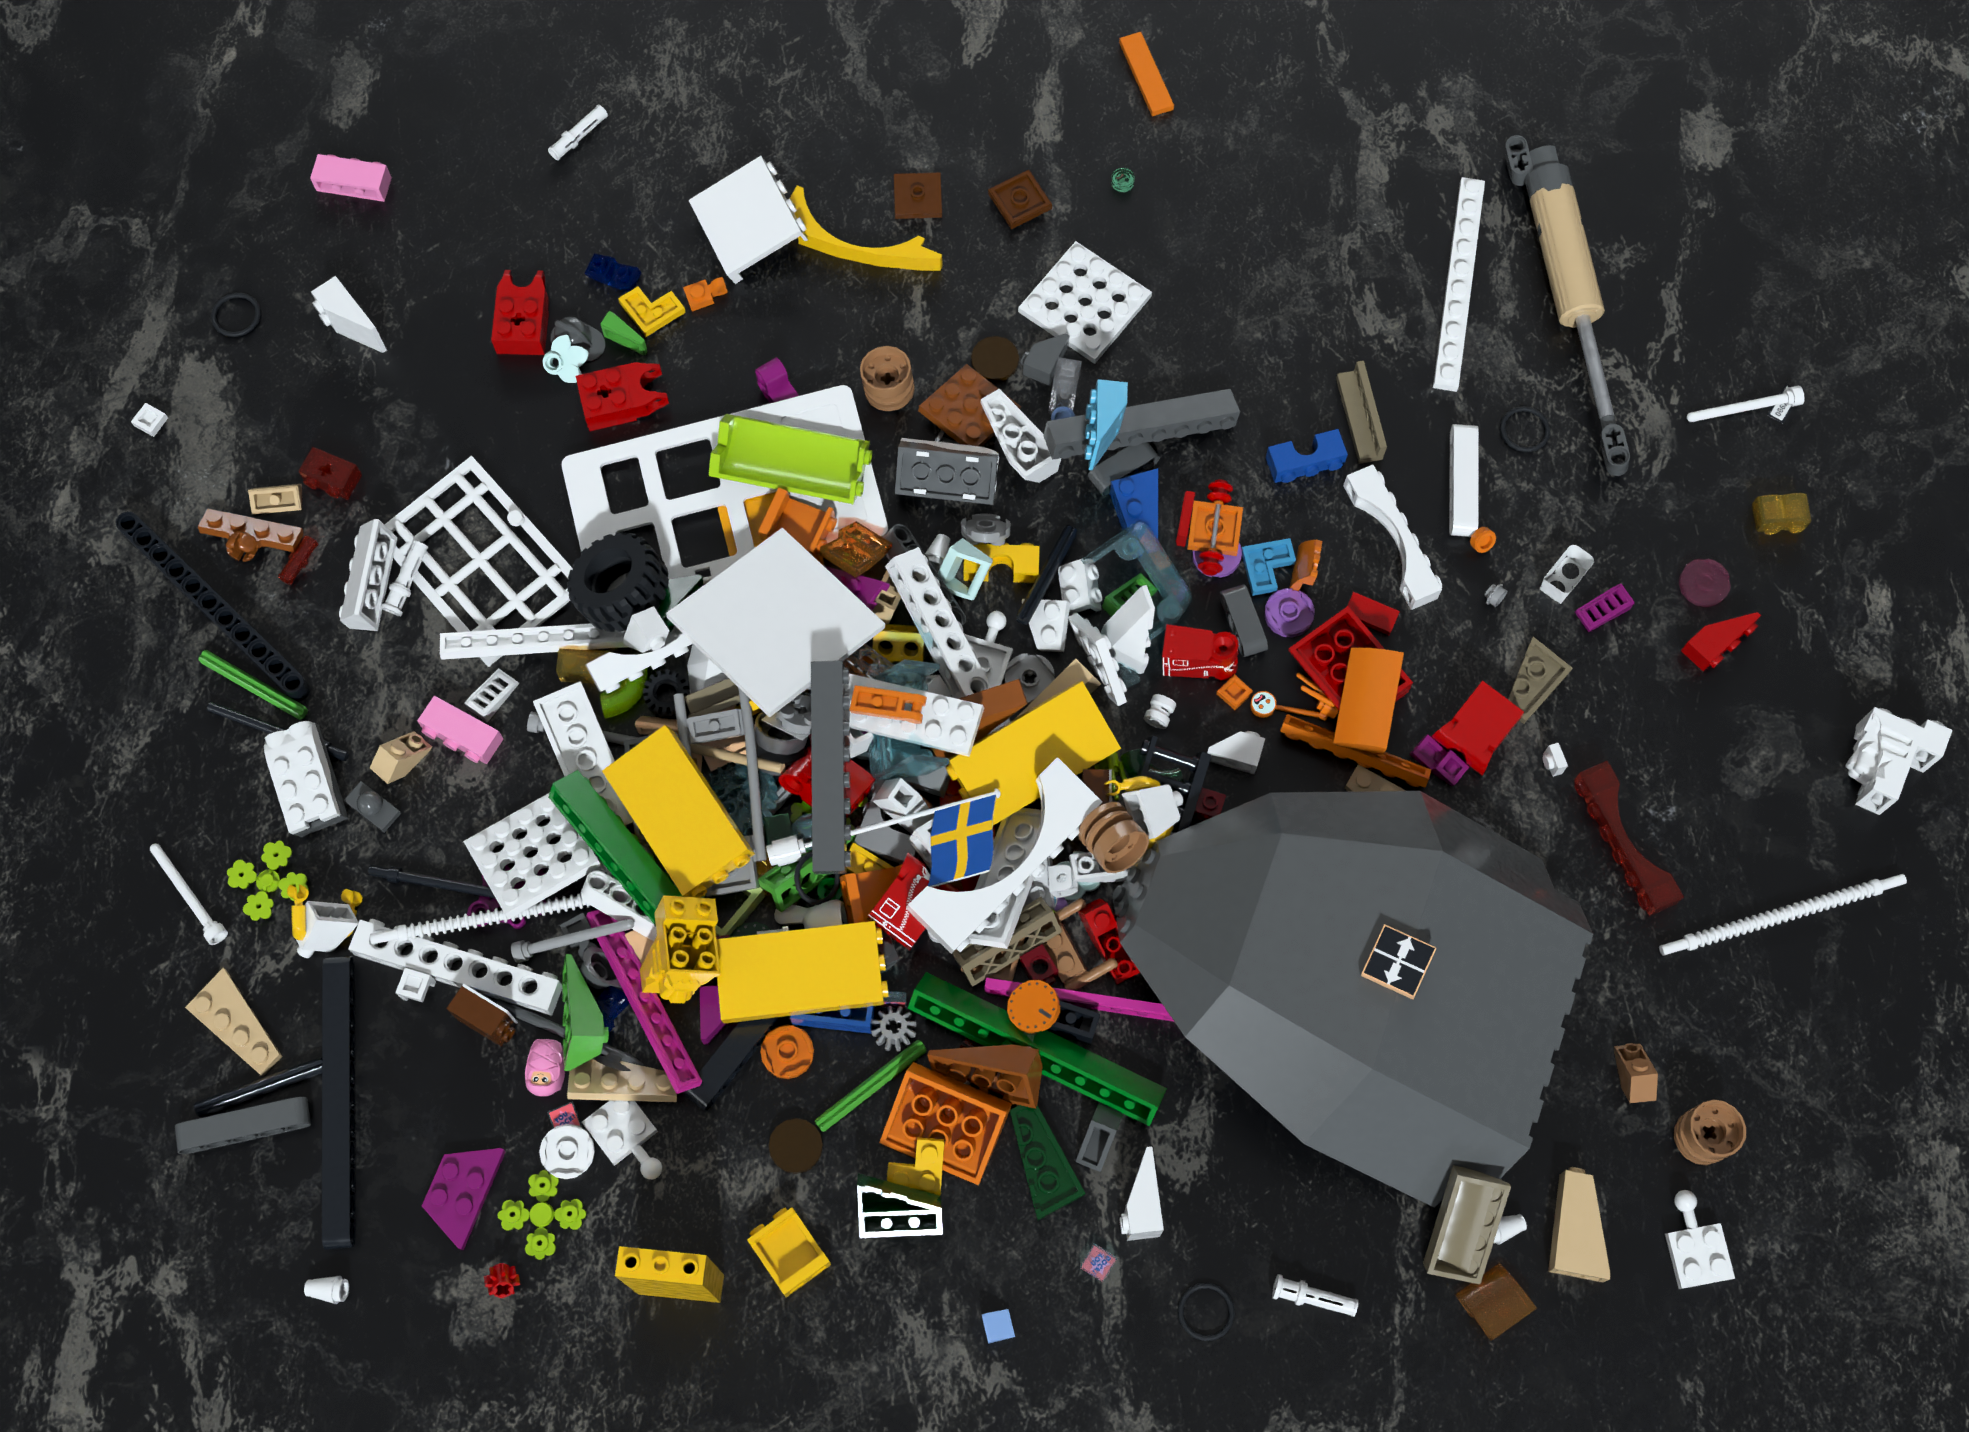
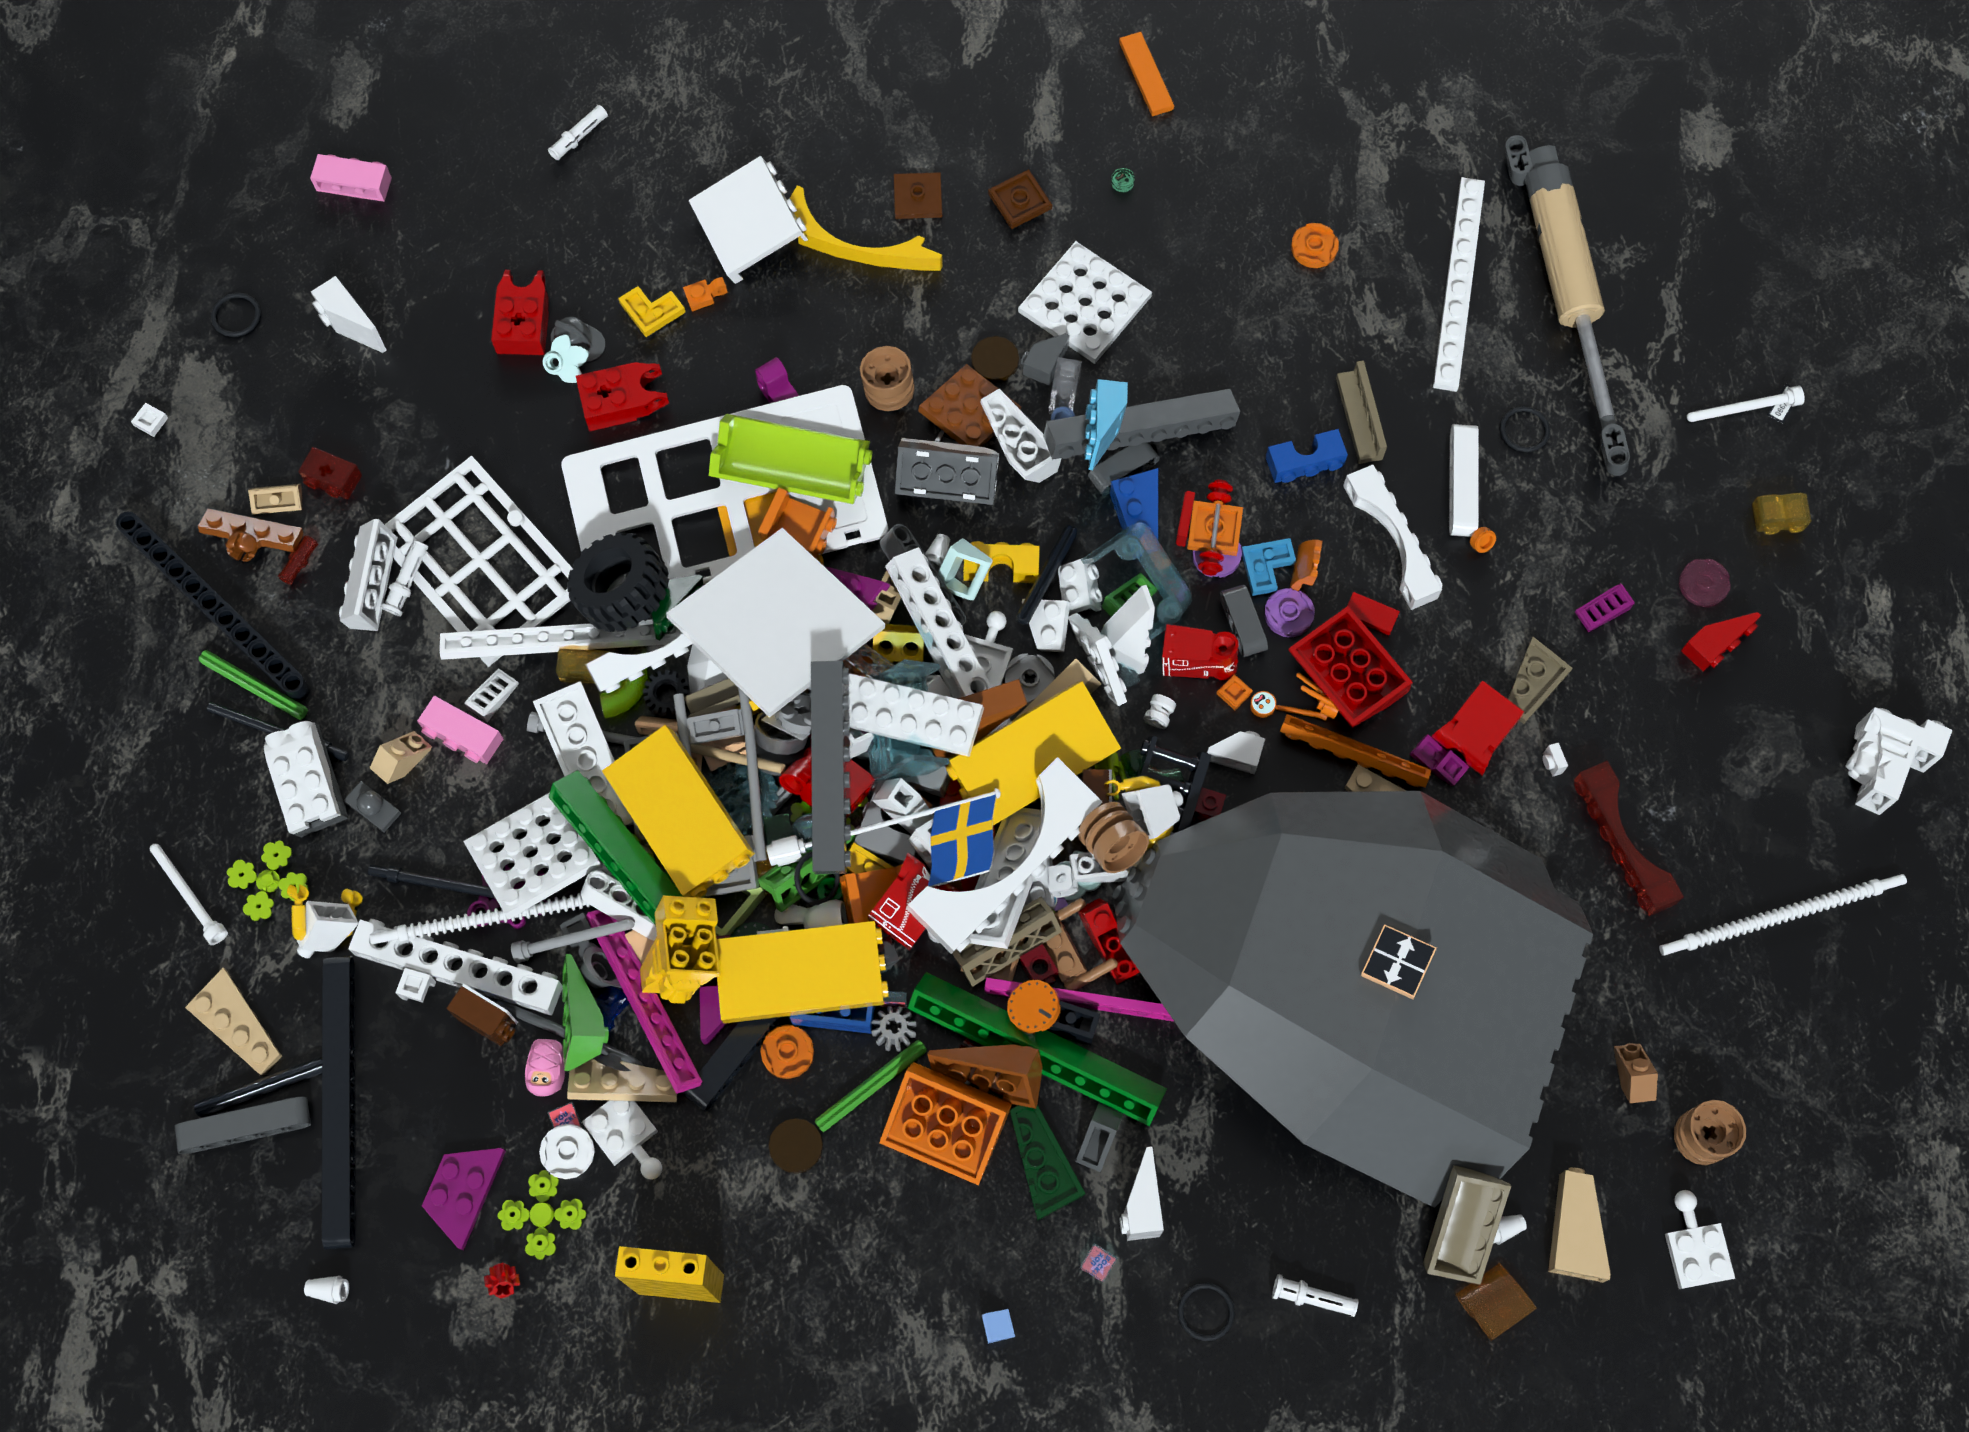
clear blue slope [585,254,641,292] -> none
bright green slope [601,311,648,355] -> none
white slope [622,607,669,653] -> none
yellow panel [747,1207,831,1297] -> none
clear orange slope [820,521,892,578] -> none
orange plate [849,685,927,724] -> none
dark green wedge [857,1174,942,1238] -> none
yellow plate [887,1137,945,1195] -> none
light grey plate [961,514,1011,546] -> none
orange slope [1333,648,1404,755] -> none
light grey plate [1484,584,1507,607] -> none
white piece [1540,545,1594,604] -> none
none -> orange tile [1291,223,1339,268]

